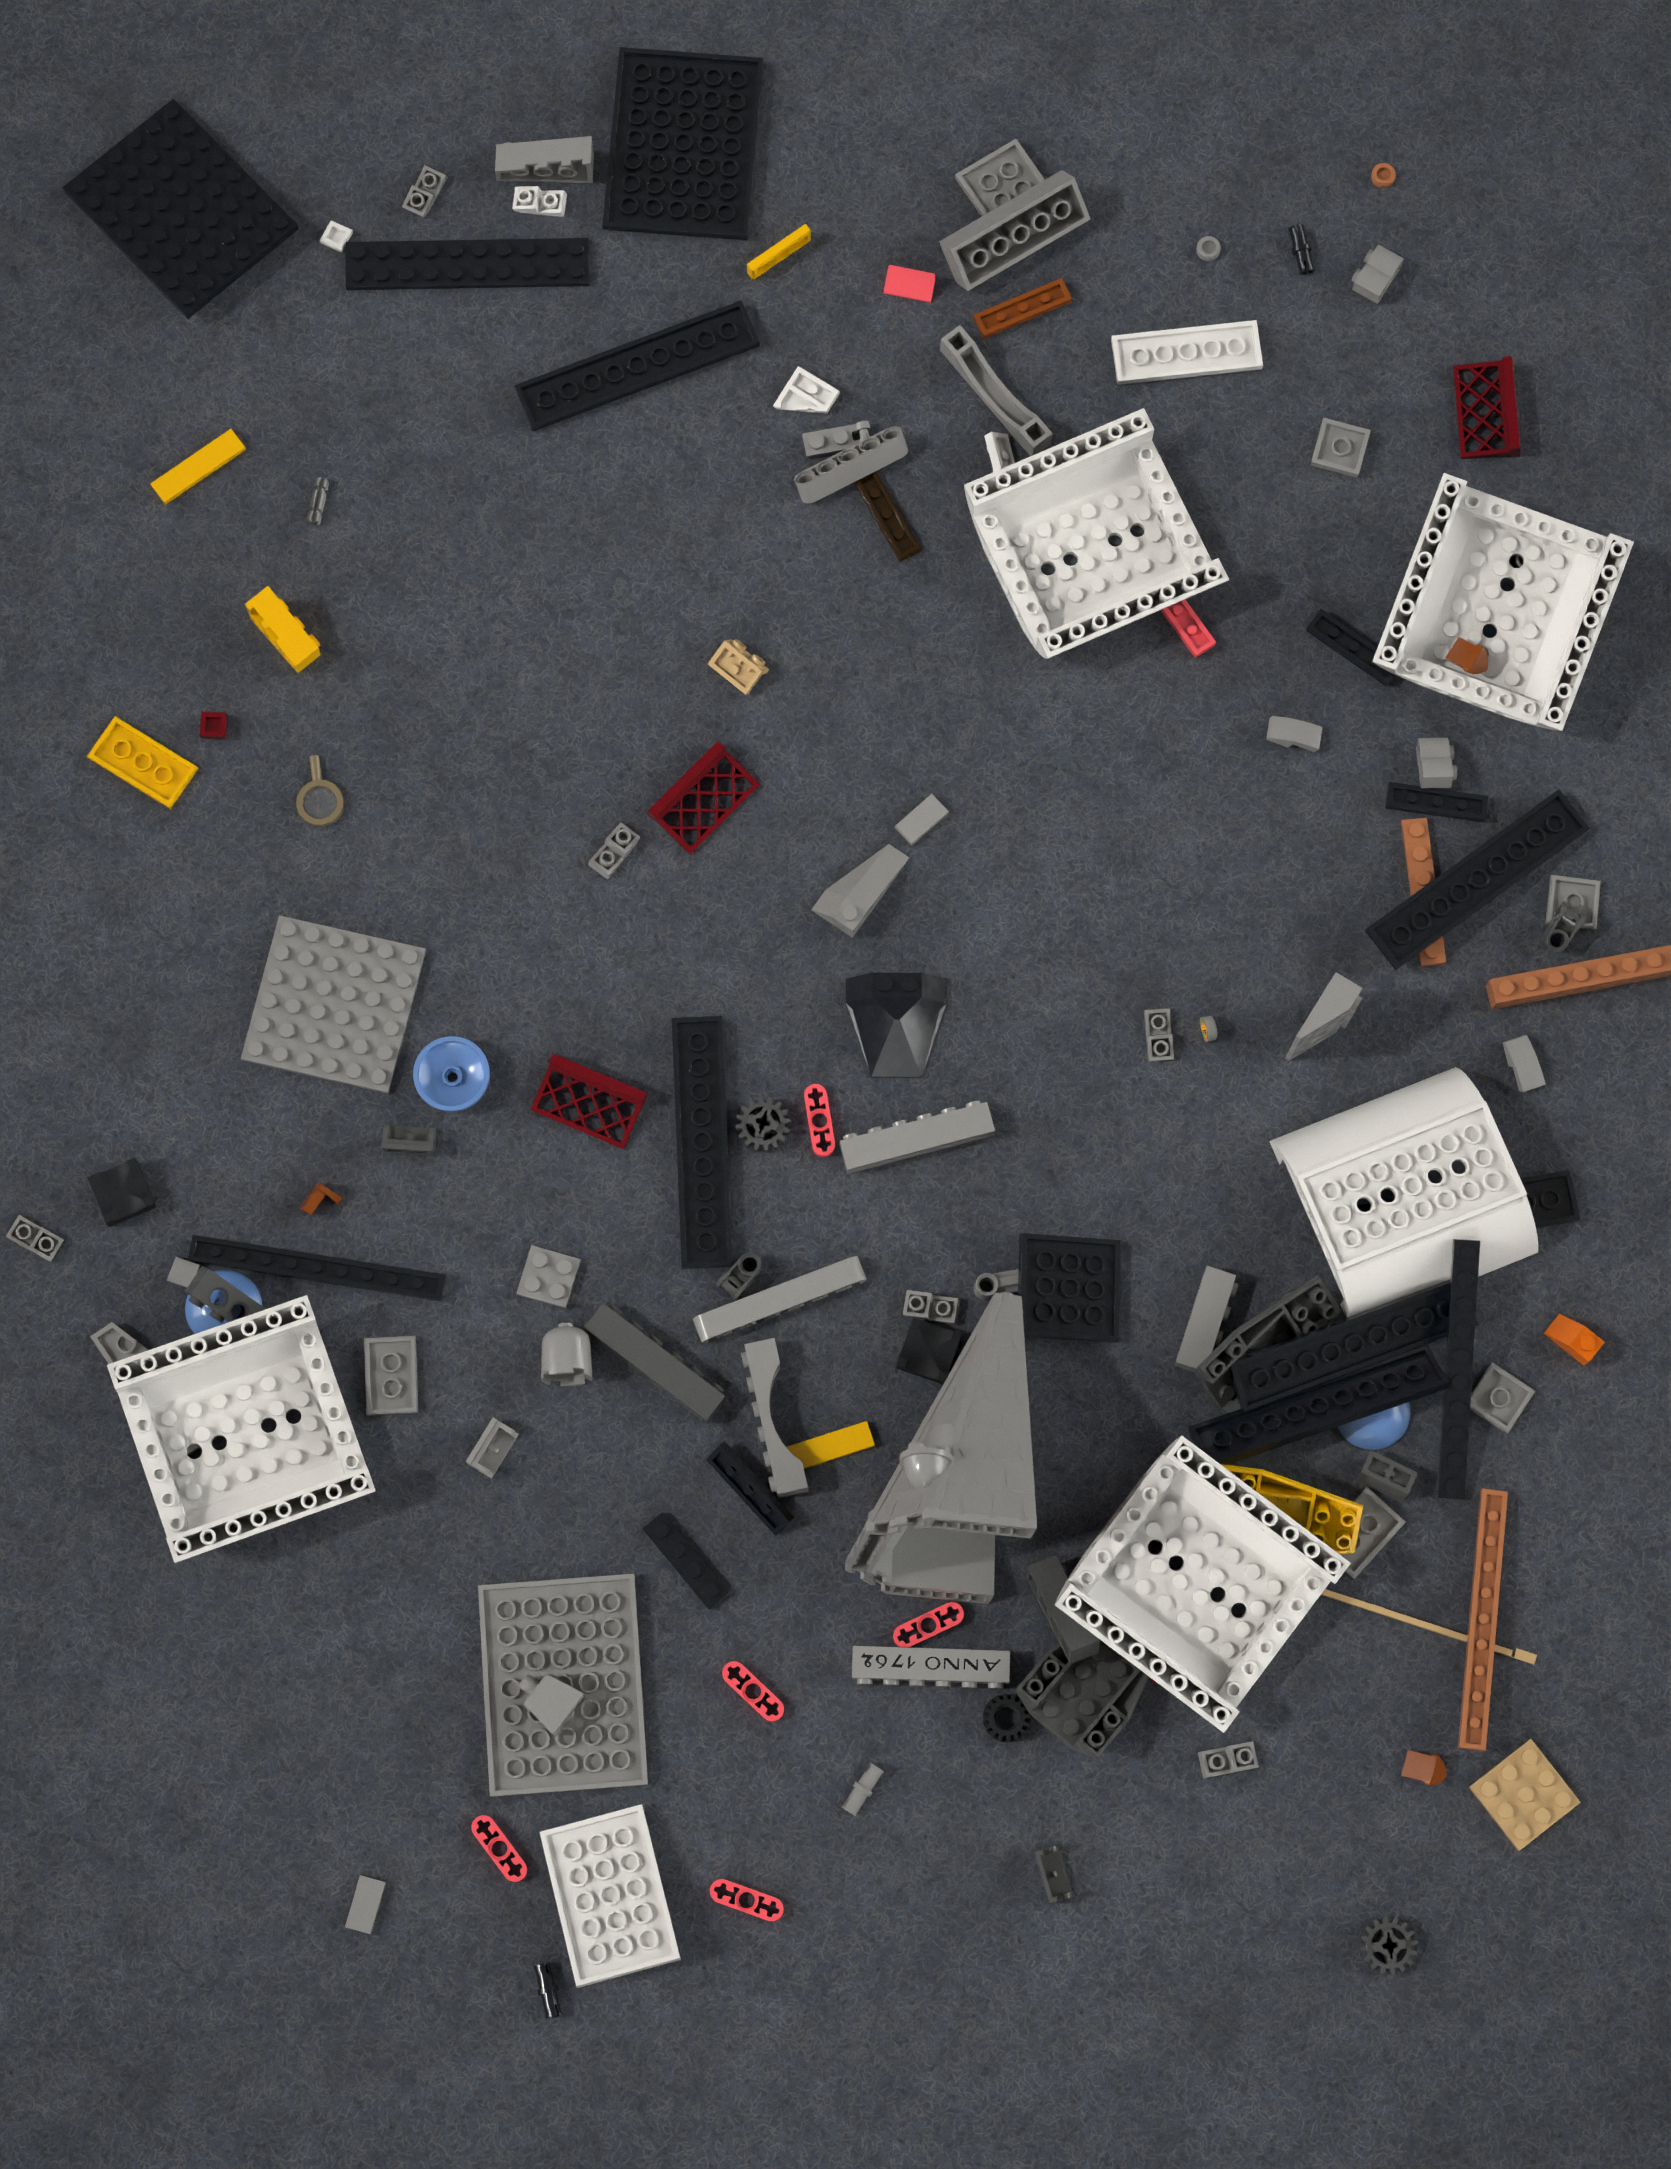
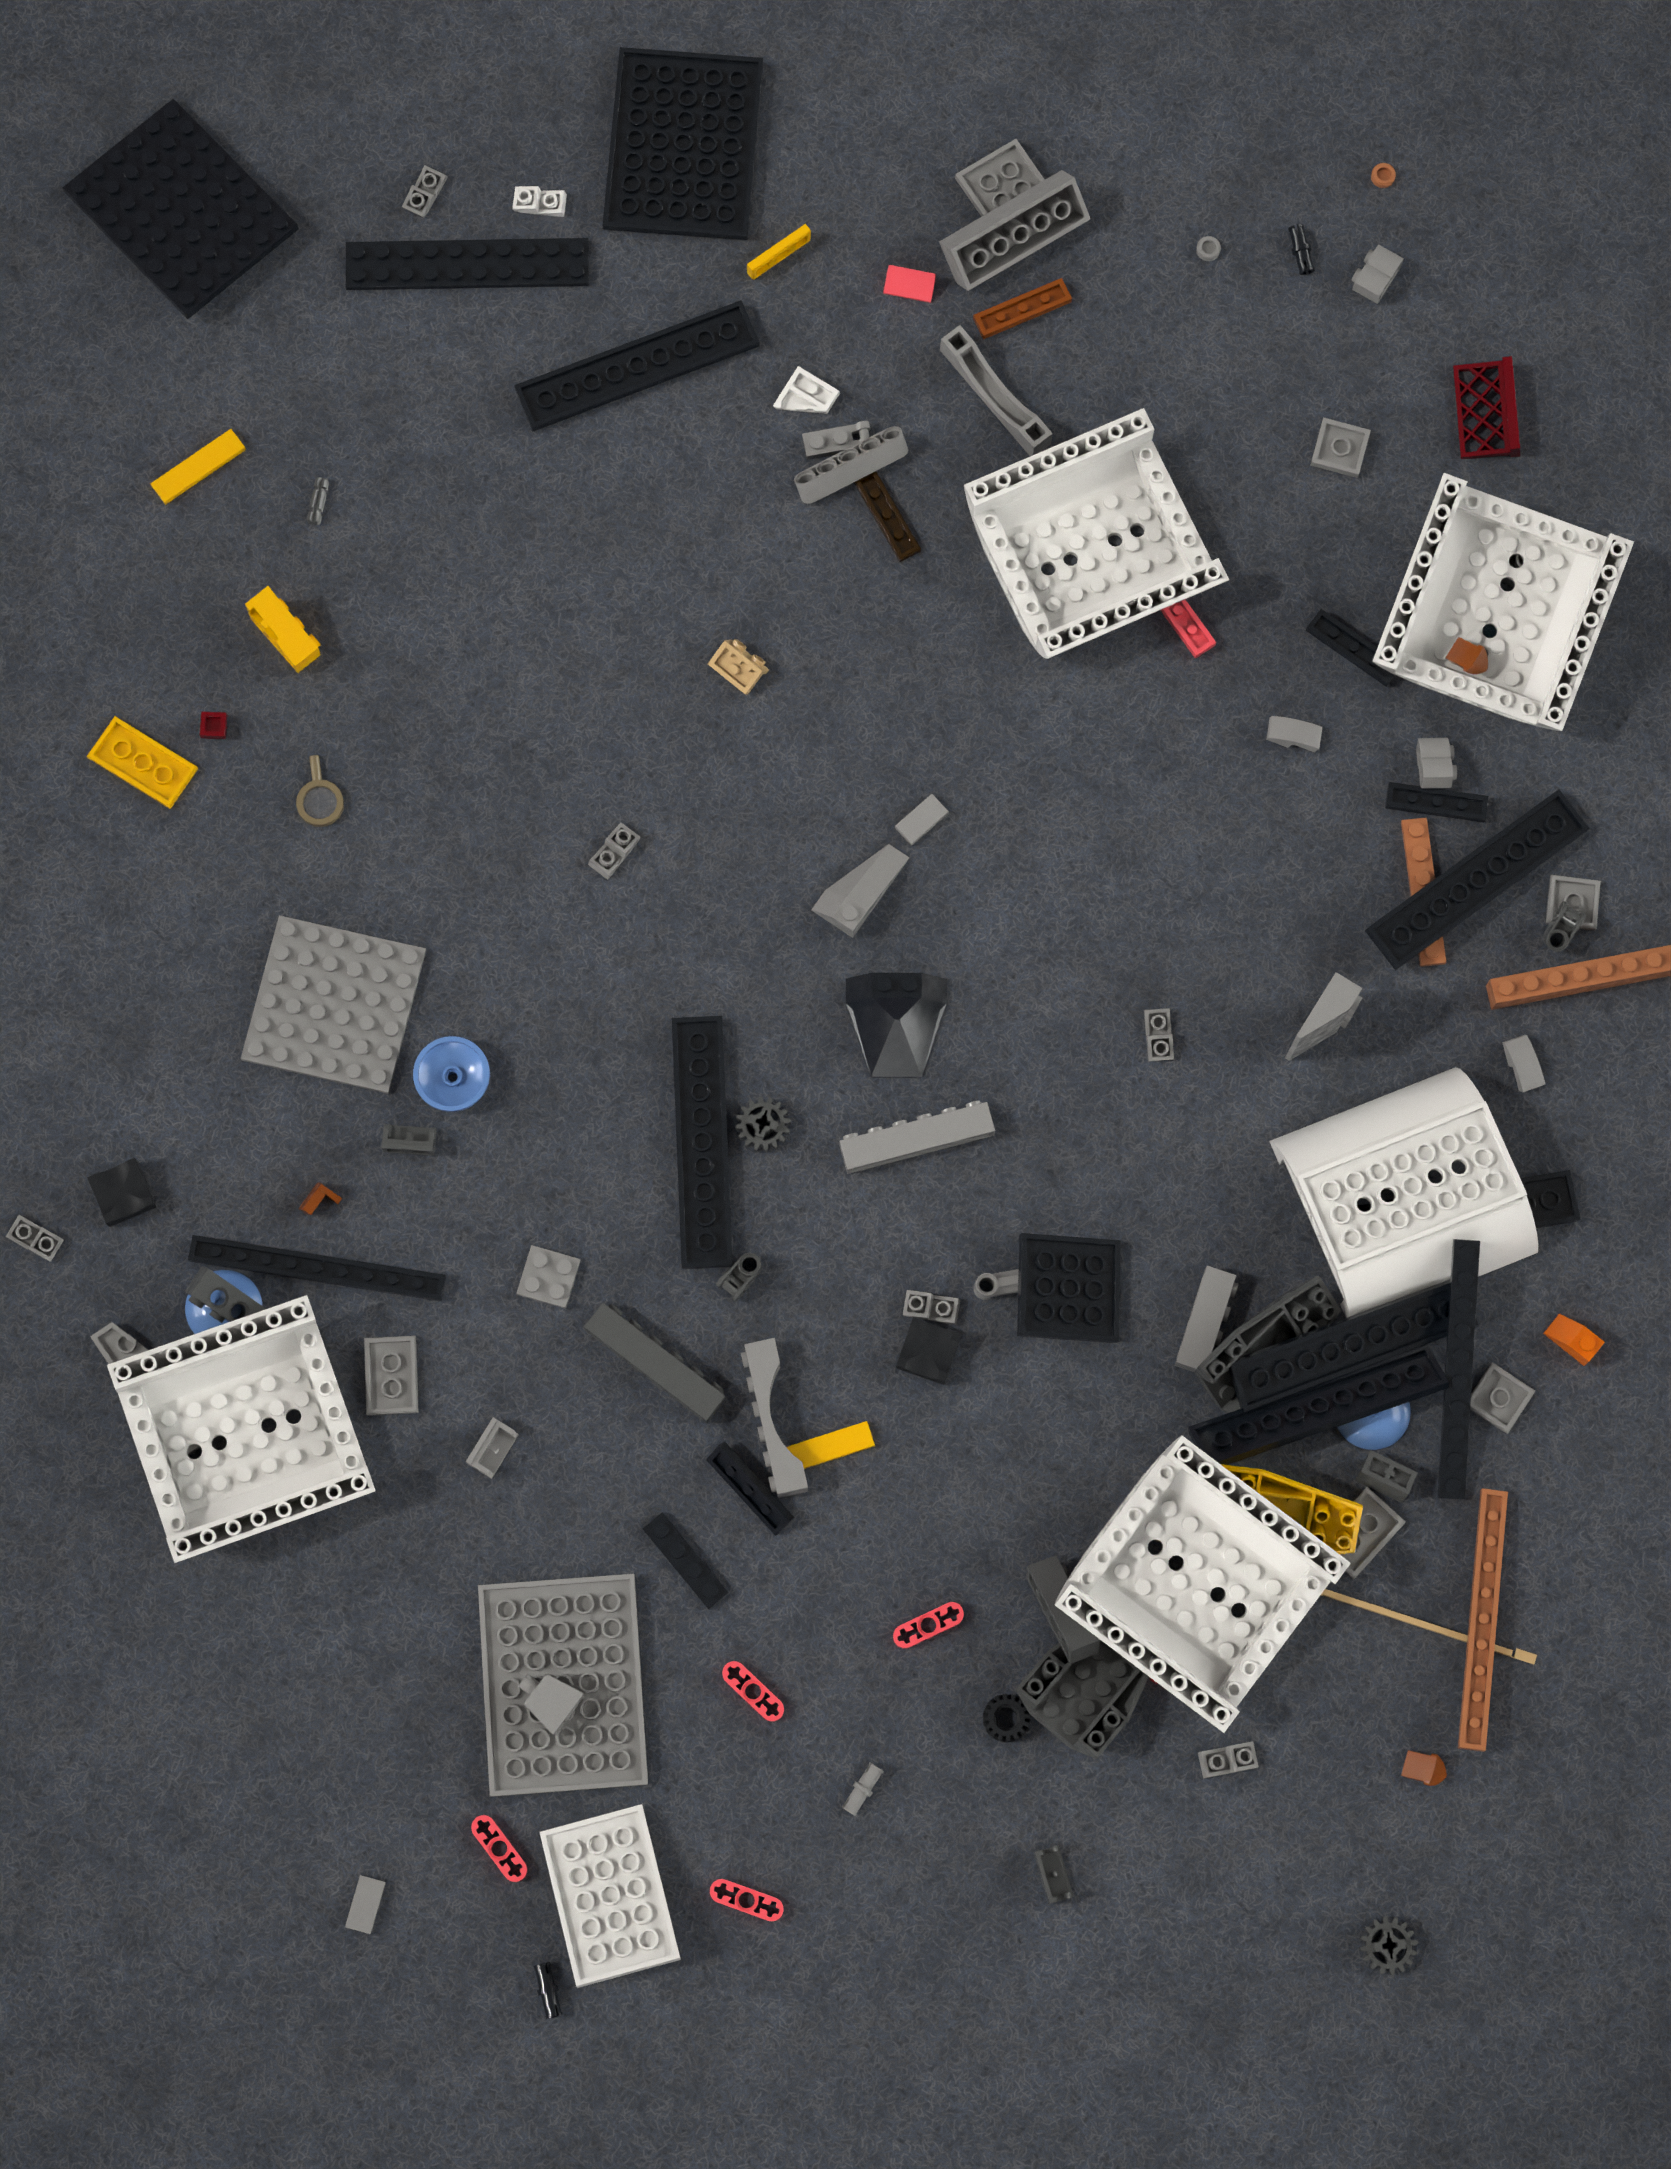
light grey tile [167,1257,201,1288] -> none
white tile [320,220,353,253] -> none
light grey wedge [495,136,594,183] -> none
dark red fence [530,1054,648,1149] -> none
light grey cylinder [541,1323,593,1386] -> none
dark red fence [647,741,760,854] -> none
light grey beam [693,1256,867,1343] -> none
coral beam [804,1084,835,1158] -> none
light grey piece [845,1292,1037,1604] -> none
light grey brick [852,1646,1010,1689] -> none
white plate [984,432,1015,472] -> none
white plate [1111,320,1263,385] -> none
light grey tile [1200,1016,1218,1042] -> none
tan plate [1469,1739,1581,1851] -> none

